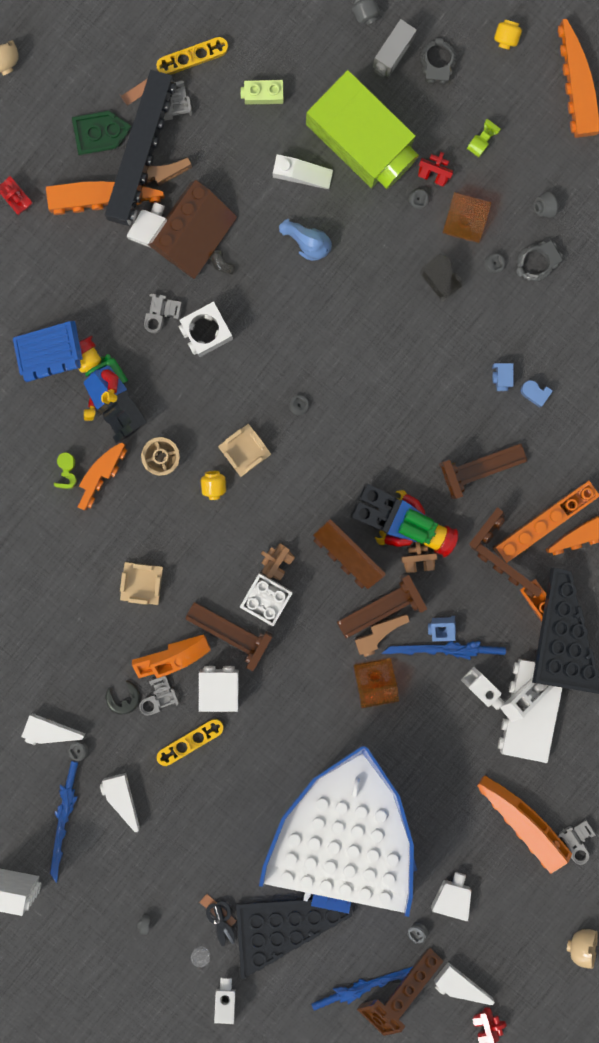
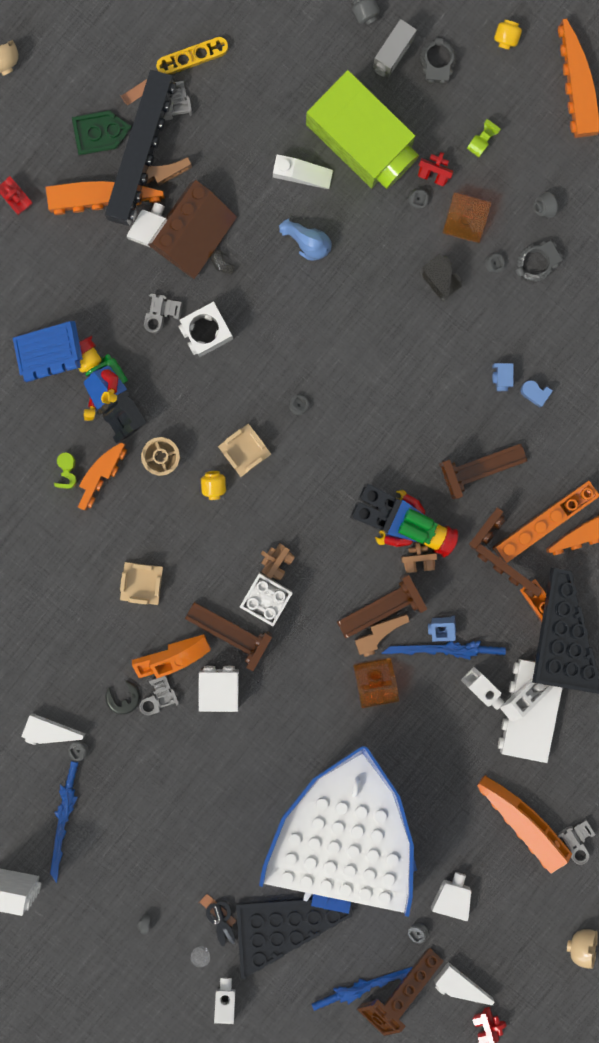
white slope [100,773,140,832] -> none
yellow beam [157,719,224,766] -> none
yellowish green brick [241,80,283,104] -> none
reddish brown slope [313,519,386,589] -> none

